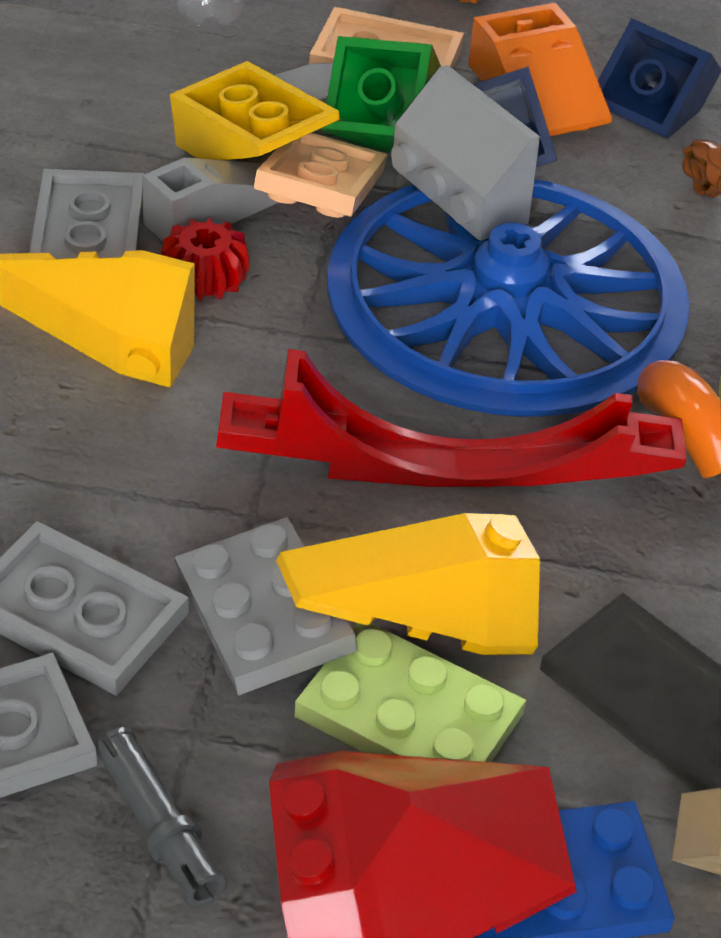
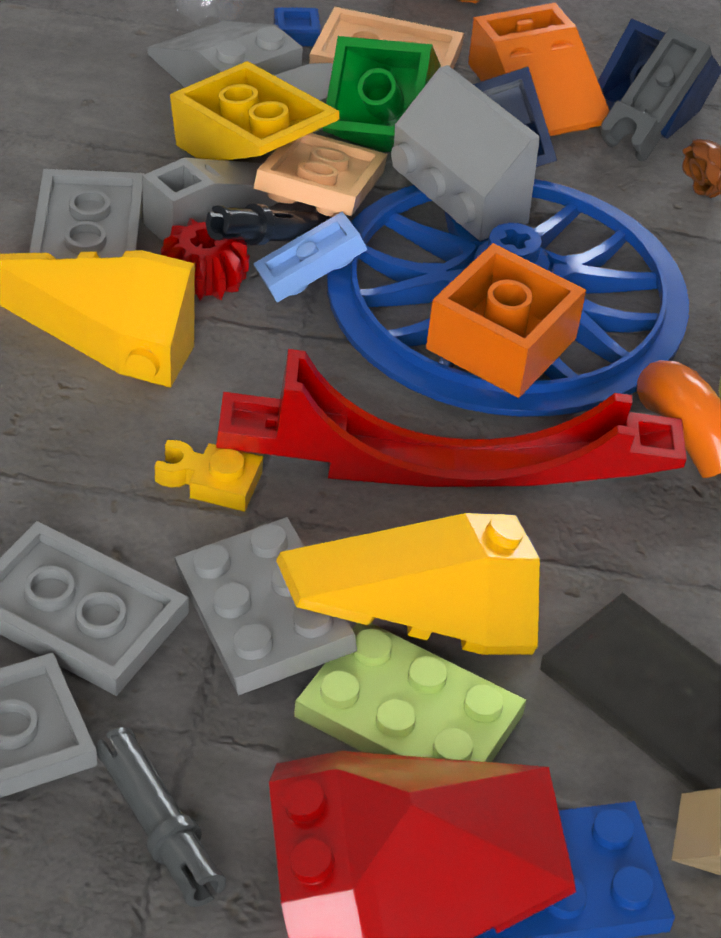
none -> light grey slope [148,21,303,87]
none -> yellow plate [155,440,263,512]
none -> black pin [206,203,332,246]
none -> light blue plate [253,211,368,303]
none -> blue tile [273,7,321,46]
none -> orange brick [426,243,586,398]
none -> dark grey plate [601,27,712,161]

